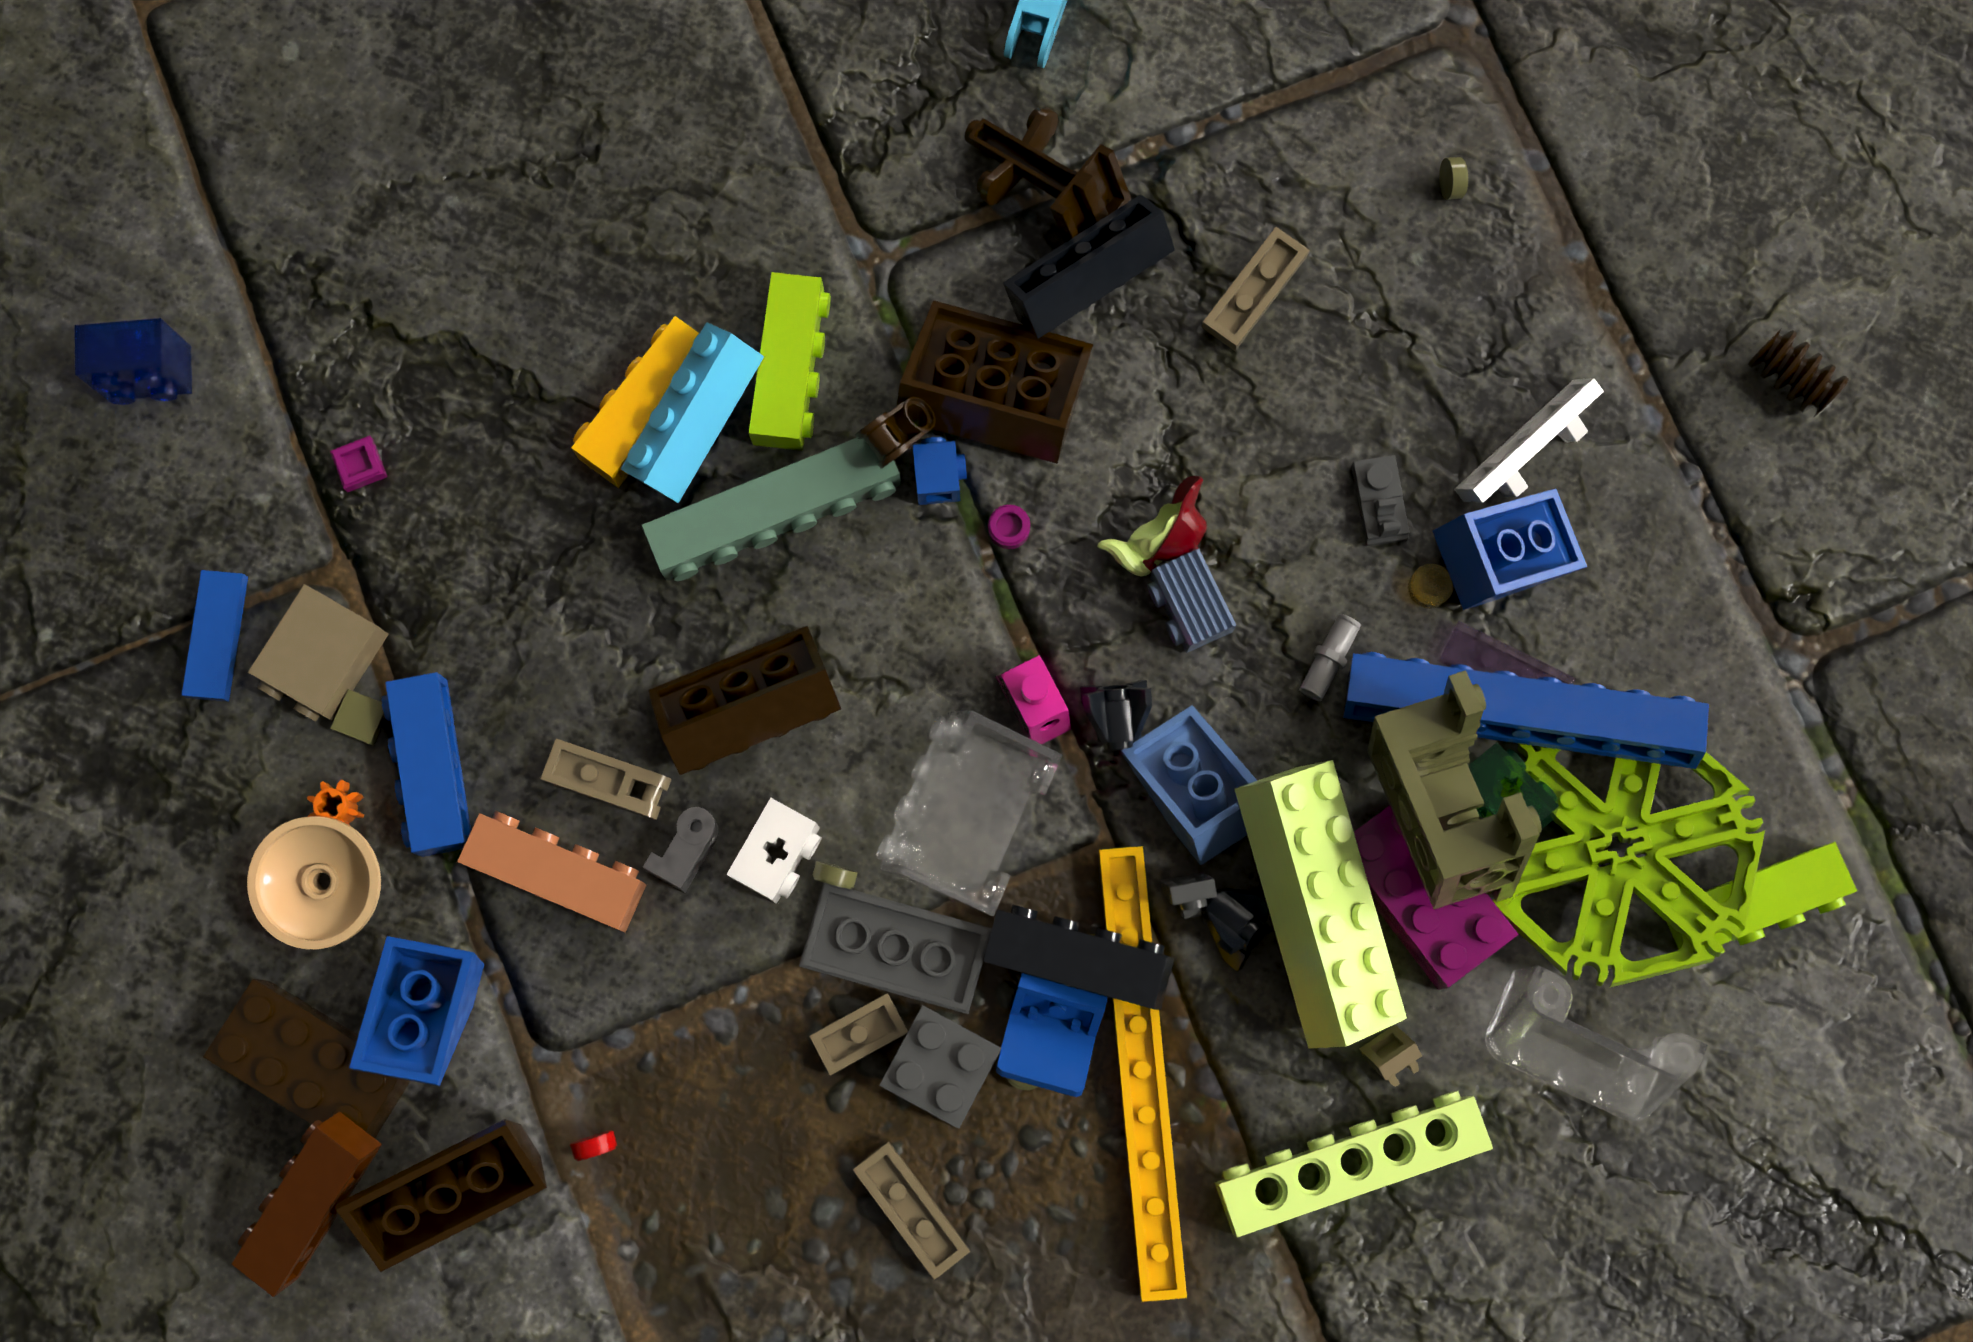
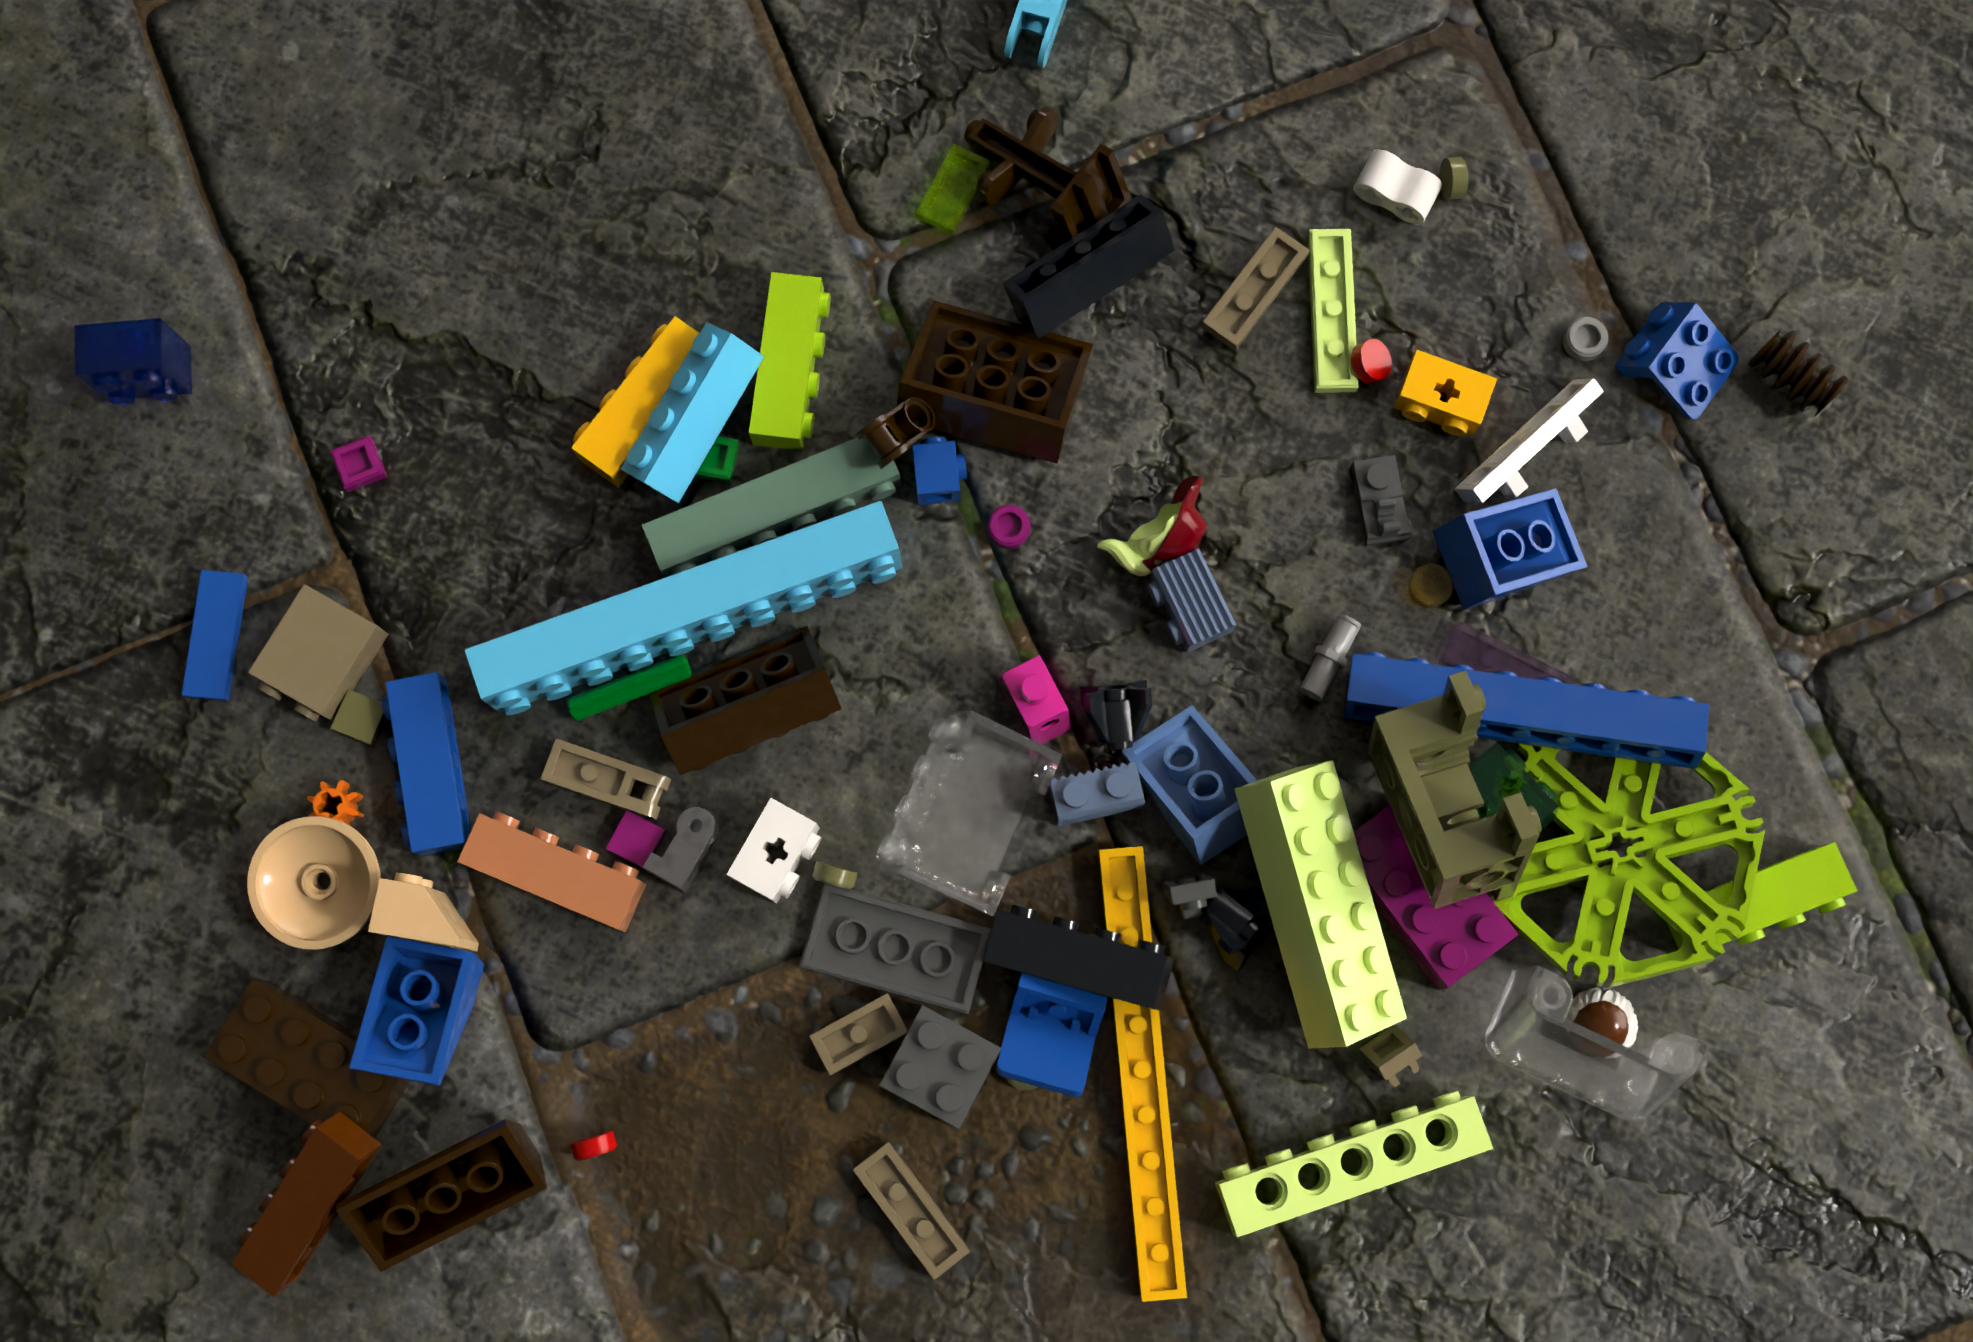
none -> tan slope [368,872,479,952]
none -> medium azure brick [465,501,902,715]
none -> green axle [567,655,692,721]
none -> magenta tile [606,810,667,868]
none -> green tile [694,436,740,484]
none -> clear neon green tile [916,143,990,235]
none -> sand blue brick [1049,761,1145,827]
none -> yellowish green tile [1307,229,1359,393]
none -> tile [1351,339,1392,384]
none -> white axle [1353,149,1442,224]
none -> yellow brick [1393,350,1497,437]
none -> light grey tile [1563,317,1608,361]
none -> hair [1566,987,1638,1054]
none -> blue bracket [1614,302,1739,419]

